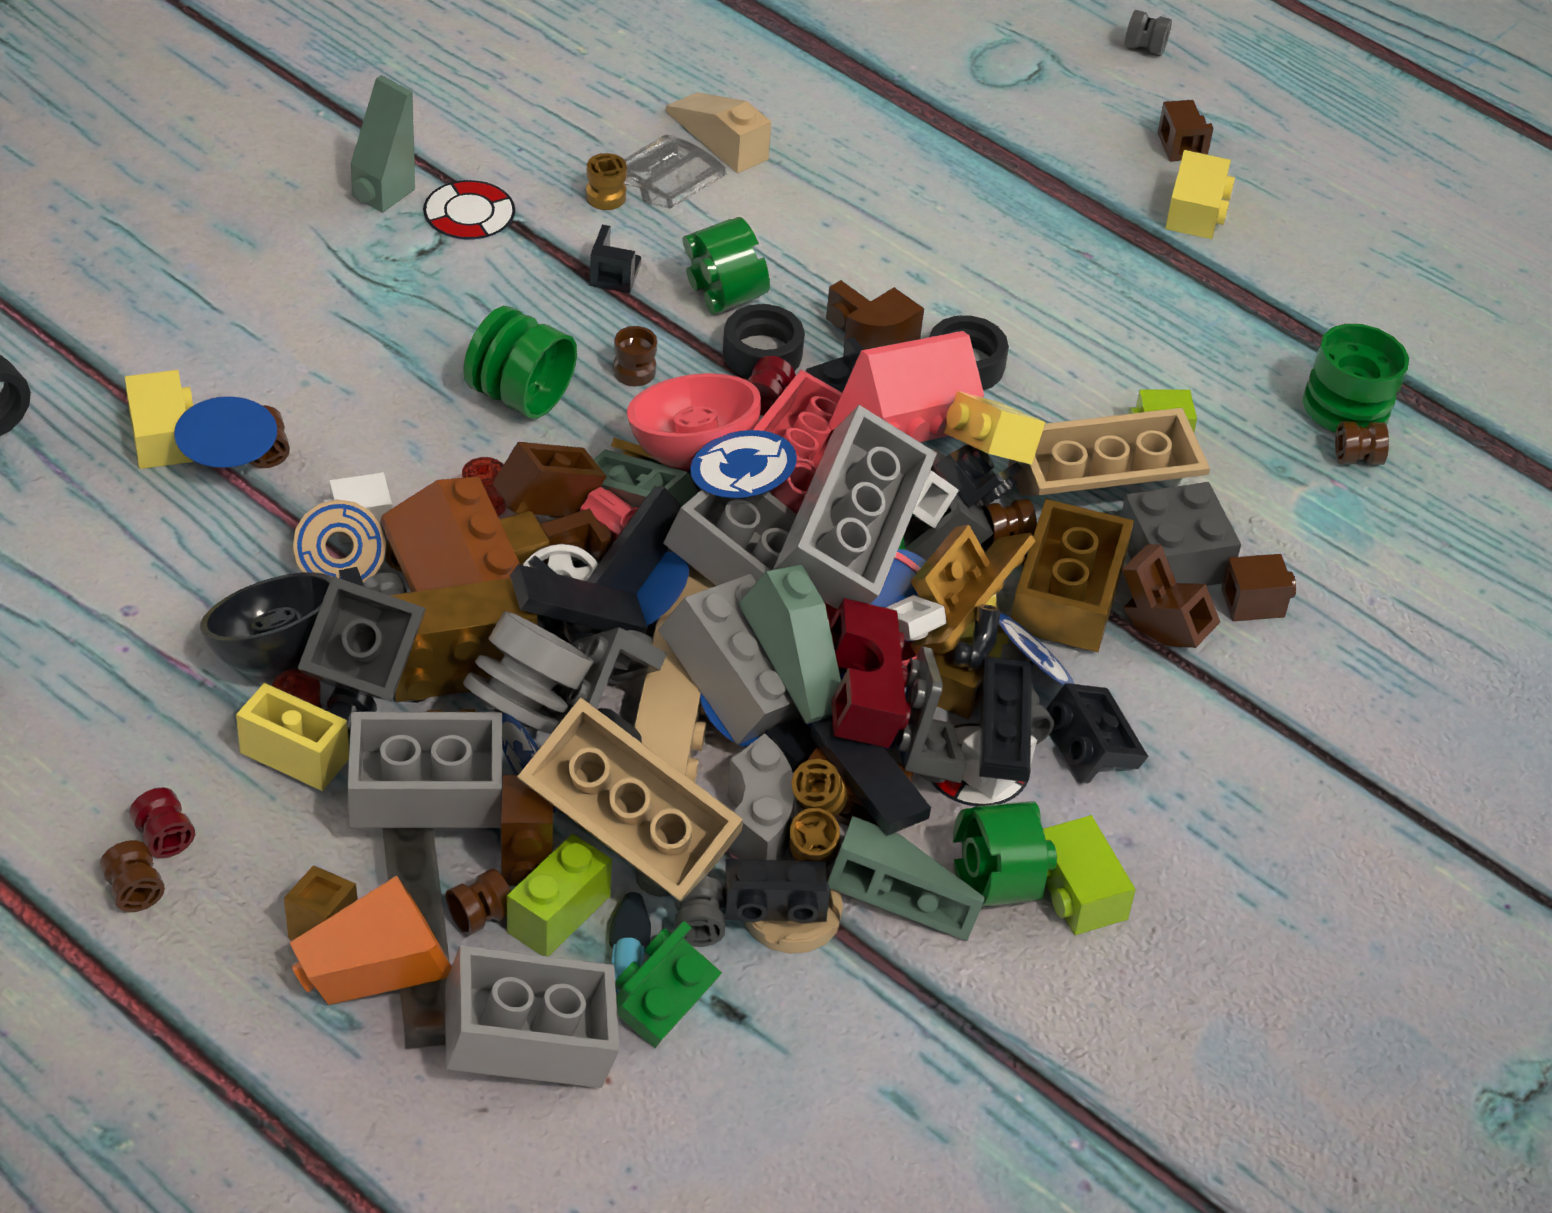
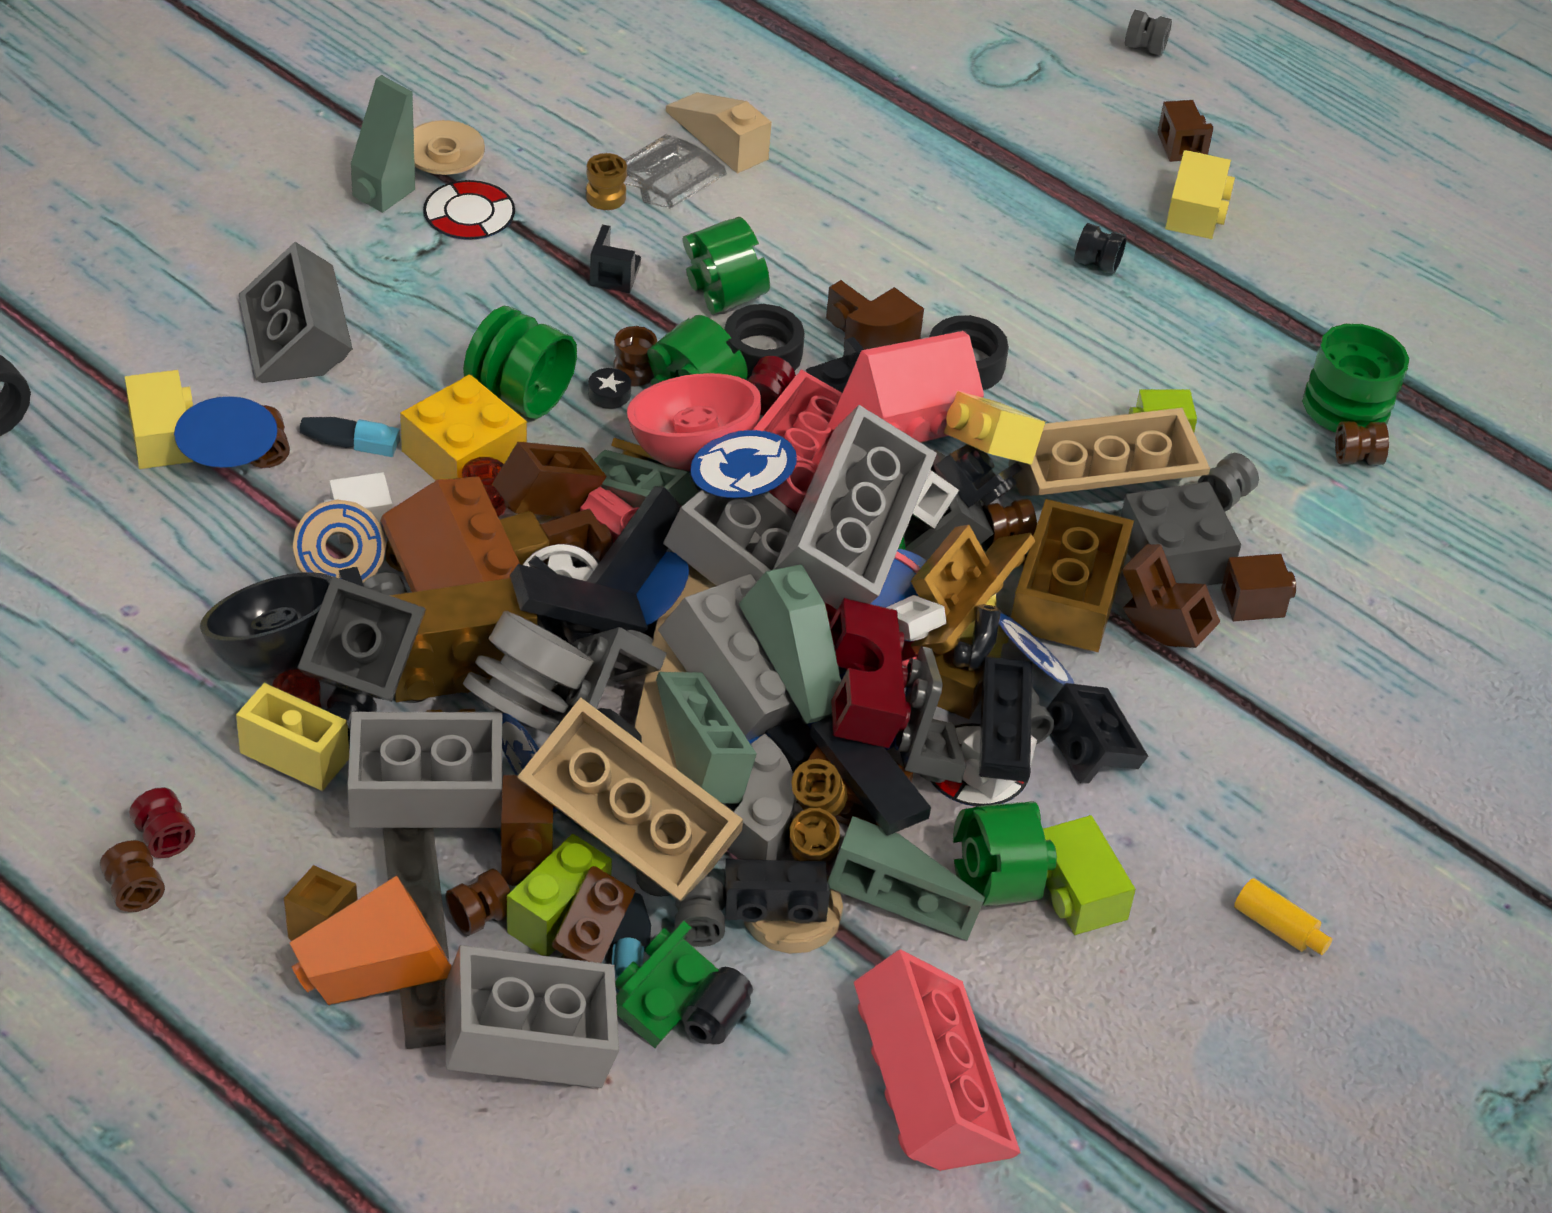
none -> dark grey slope [238,242,353,383]
none -> piece [300,417,400,457]
none -> yellow brick [400,374,527,484]
none -> tan dish [414,120,485,175]
none -> reddish brown bracket [552,866,636,963]
none -> black tile [588,368,631,409]
none -> green brick [647,315,747,385]
none -> sand green slope [656,672,757,803]
none -> black brick [681,967,753,1044]
none -> coral slope [854,949,1021,1171]
none -> black wheel [1074,223,1127,274]
none -> dark grey wheel [1198,452,1259,512]
none -> yellow cylinder [1234,878,1333,955]

